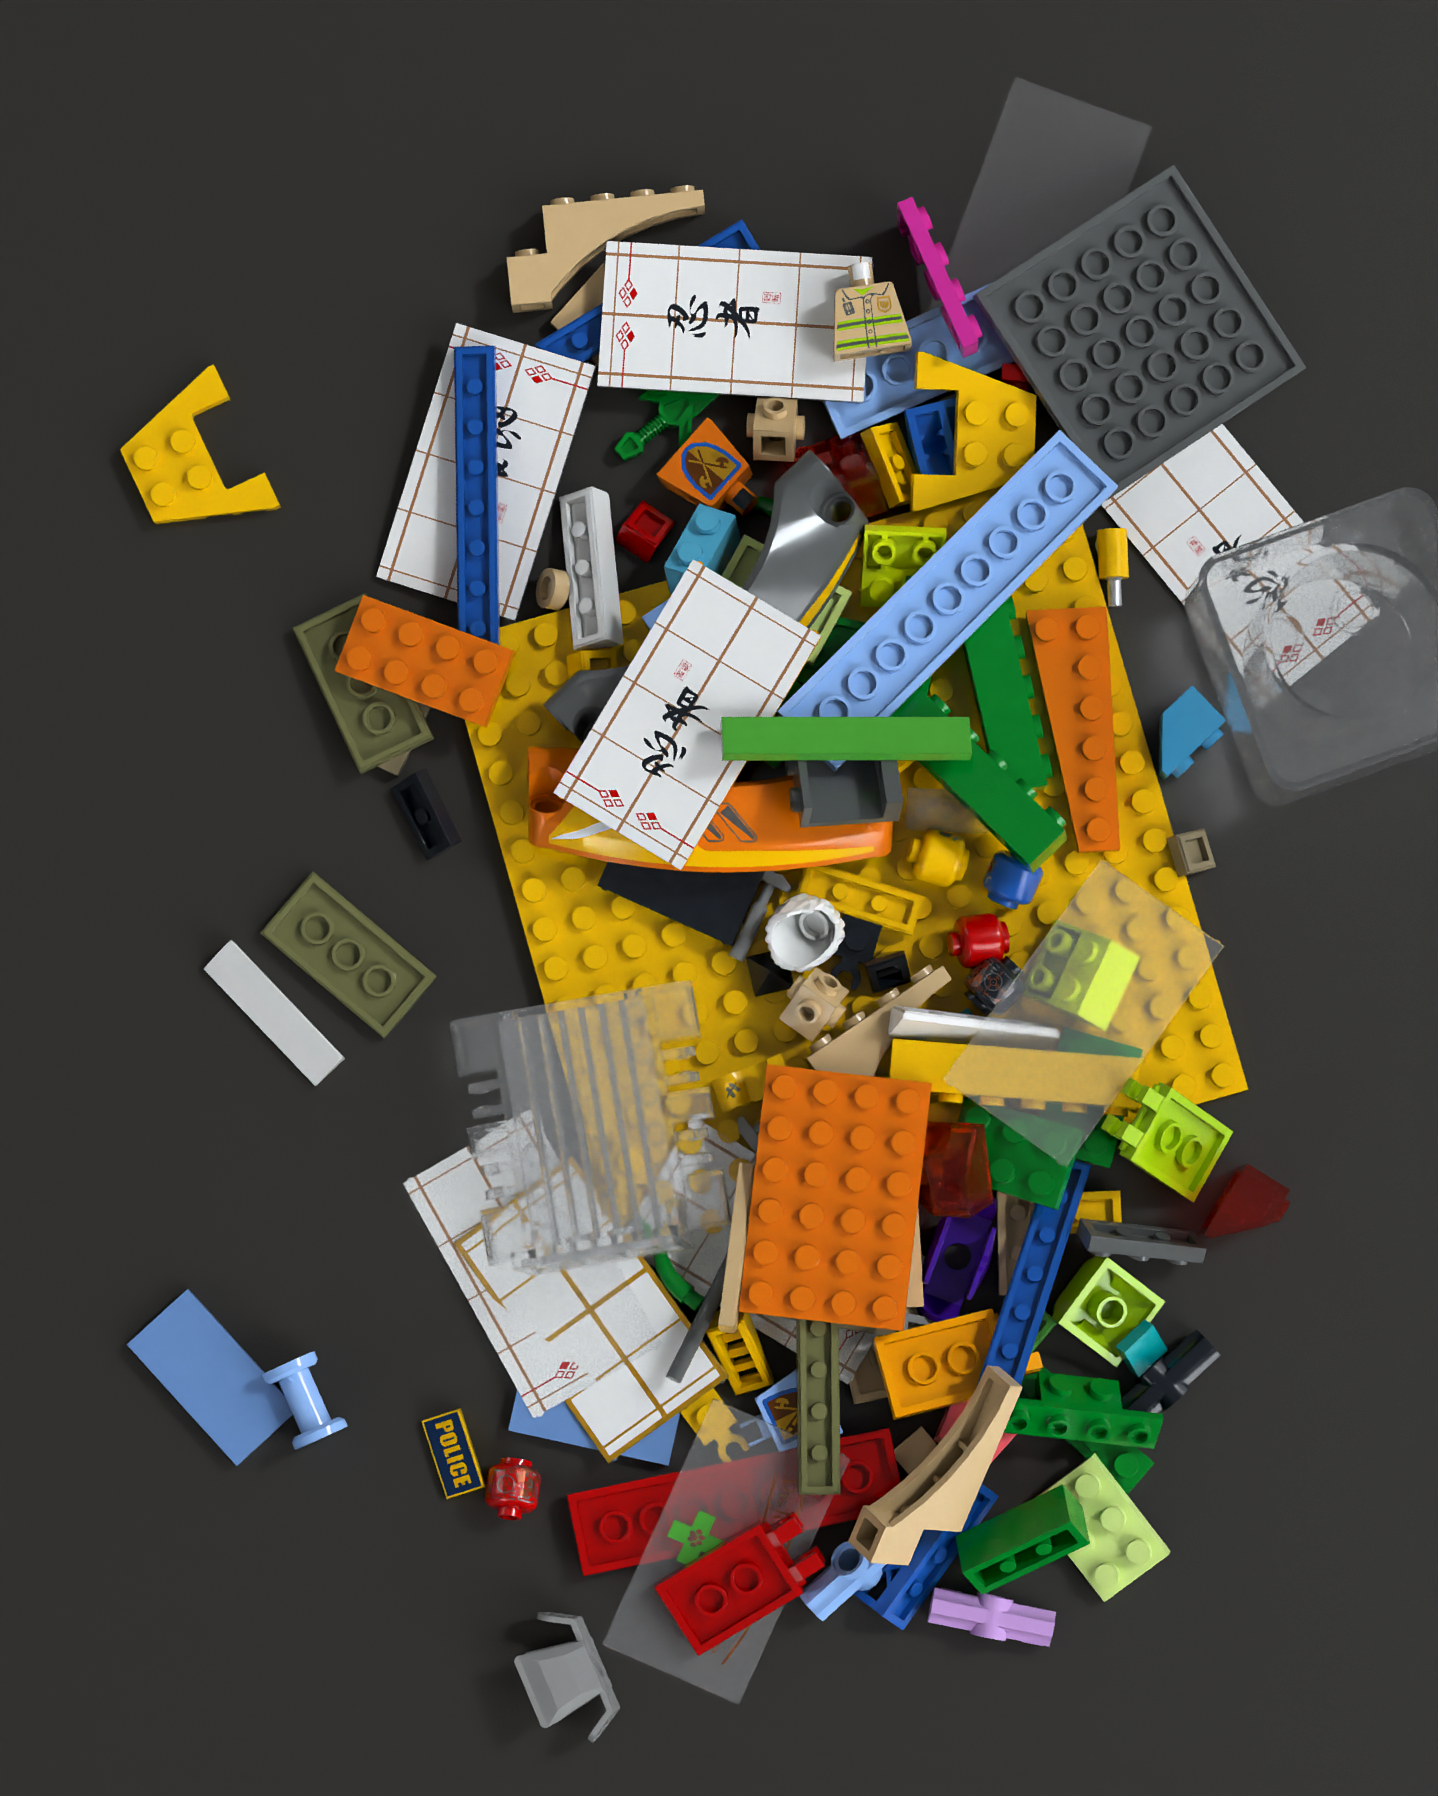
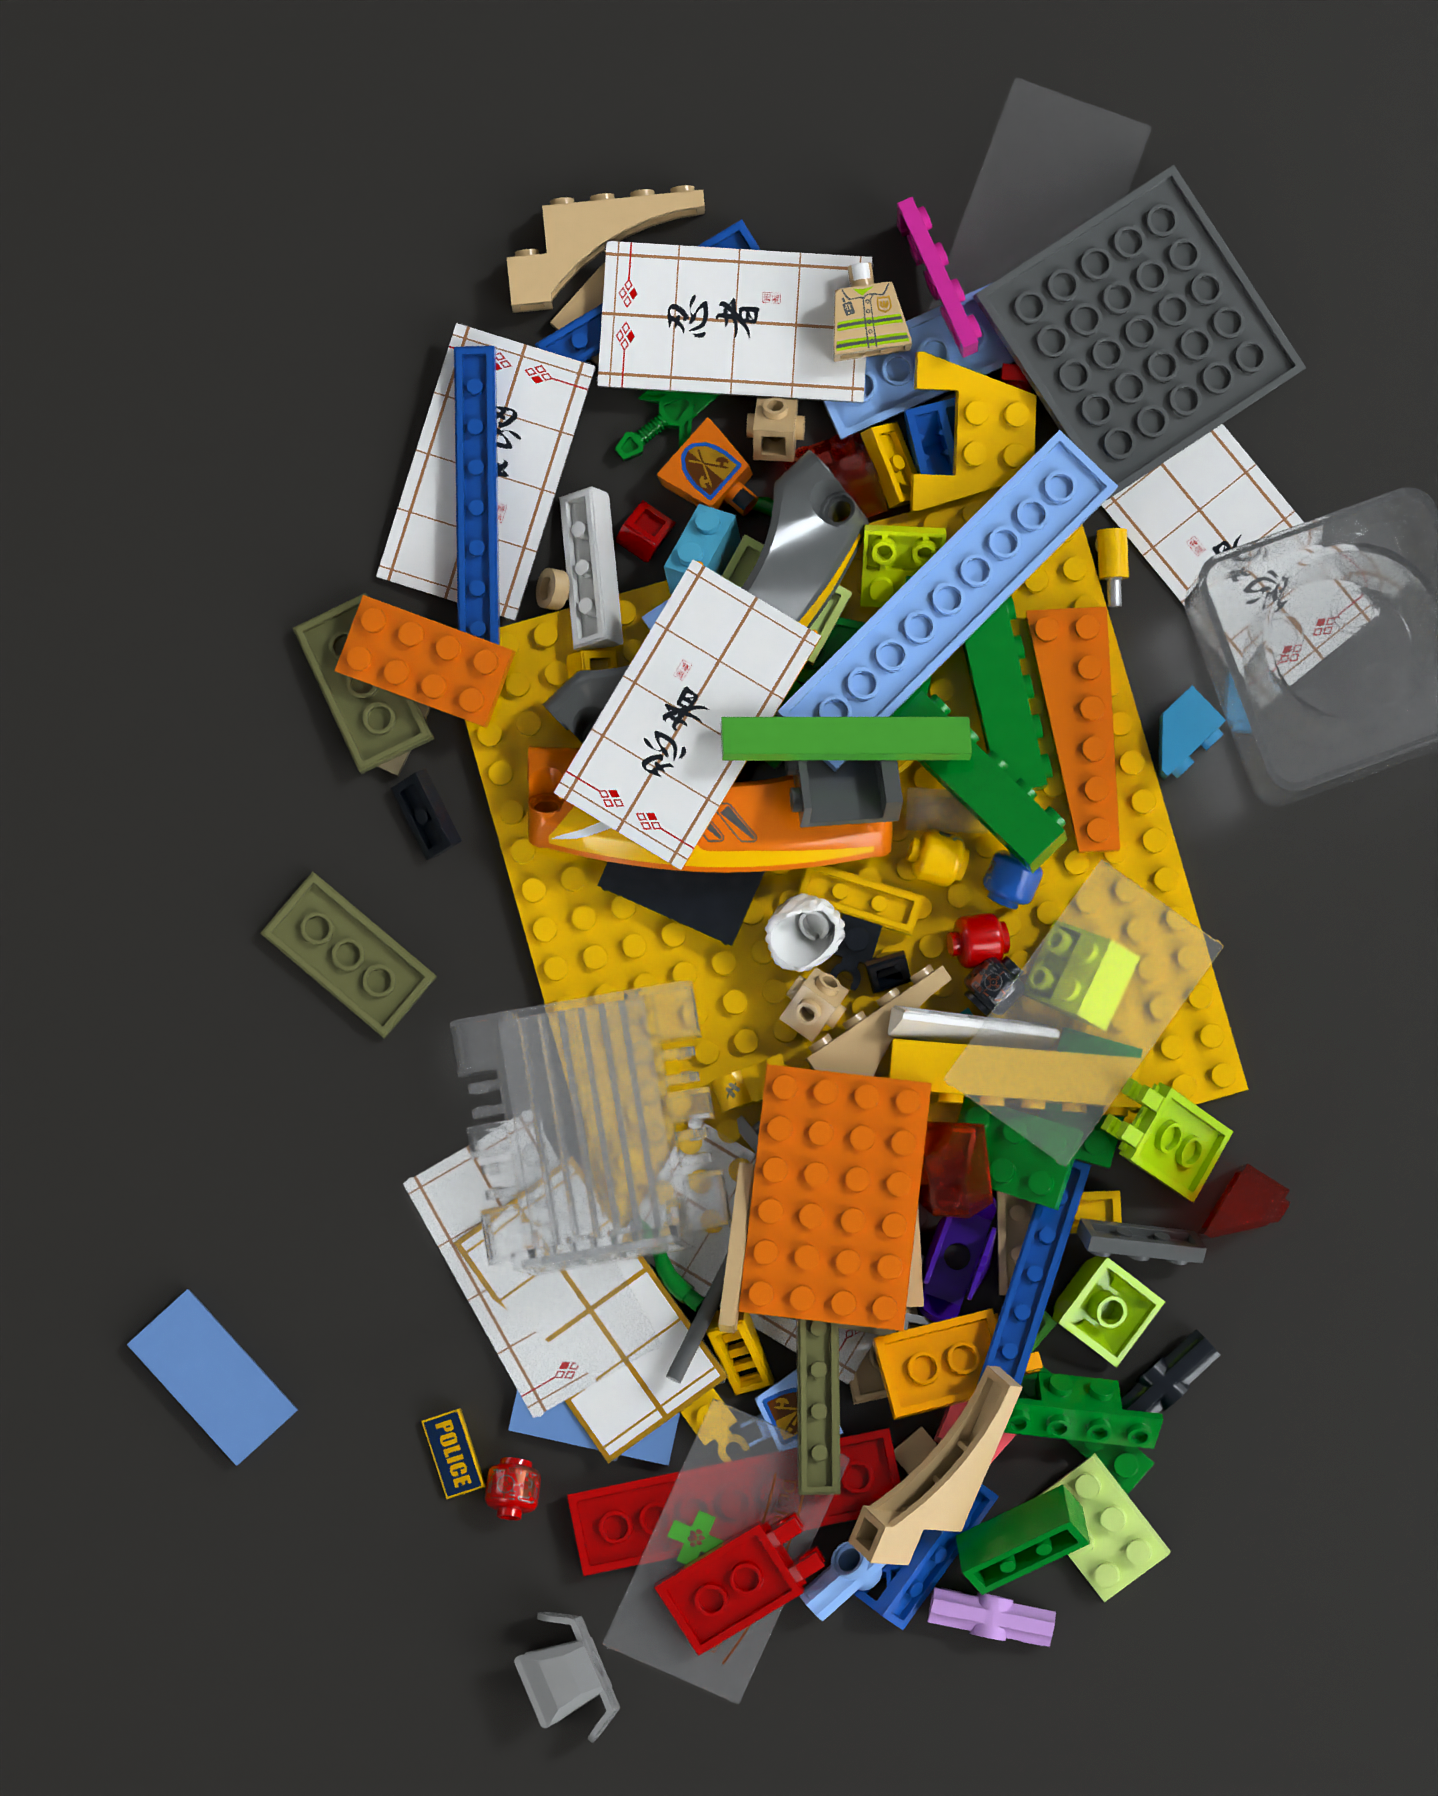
yellow wing [120,364,281,524] -> none
white slope [204,940,345,1086] -> none
light blue piece [262,1351,348,1450] -> none
light grey piece [729,871,791,962] -> none
black slope [746,951,794,997] -> none
teal tile [1116,1319,1168,1377] -> none
dark tan tile [1166,828,1216,877] -> none

